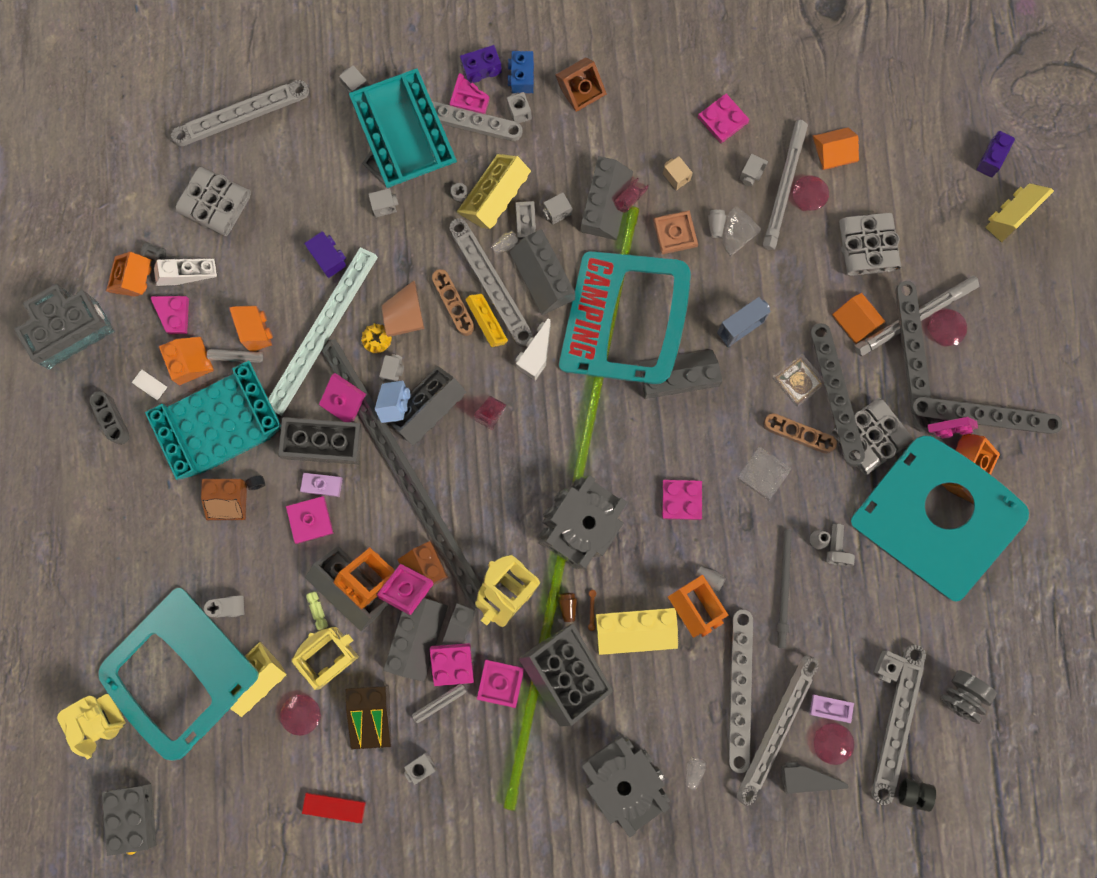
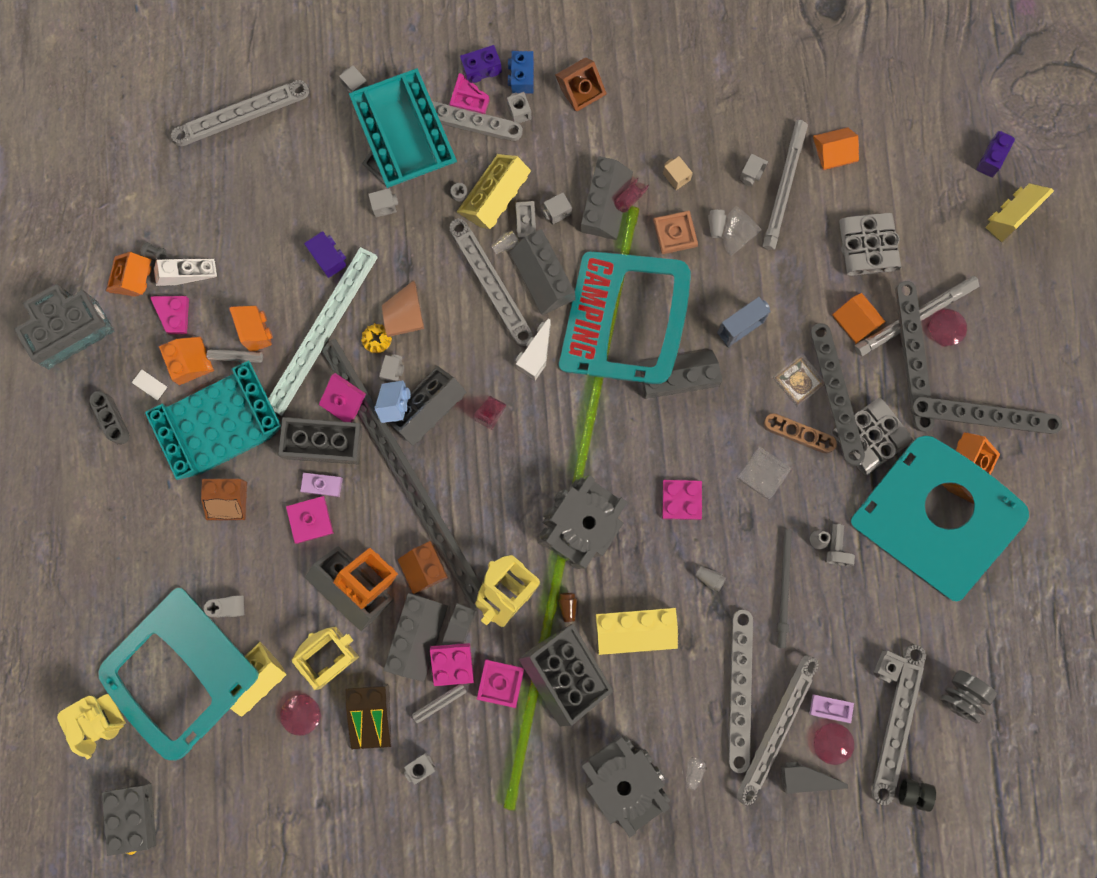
light grey connector [176,167,251,236] -> none
black axle [246,475,265,490] -> none
red tile [302,792,366,824] -> none
yellowish green axle [306,592,328,630] -> none
dark pink plate [377,564,433,615] -> none
medium nougat beam [432,269,474,336] -> none
yellow plate [465,294,508,347] -> none
dark orange hinge [588,590,597,631] -> none
orange window [667,575,728,638] -> none
dark pink plate [698,93,750,144] -> none
clear pink dish [792,176,829,211] -> none
dark pink plate [928,417,978,438] -> none

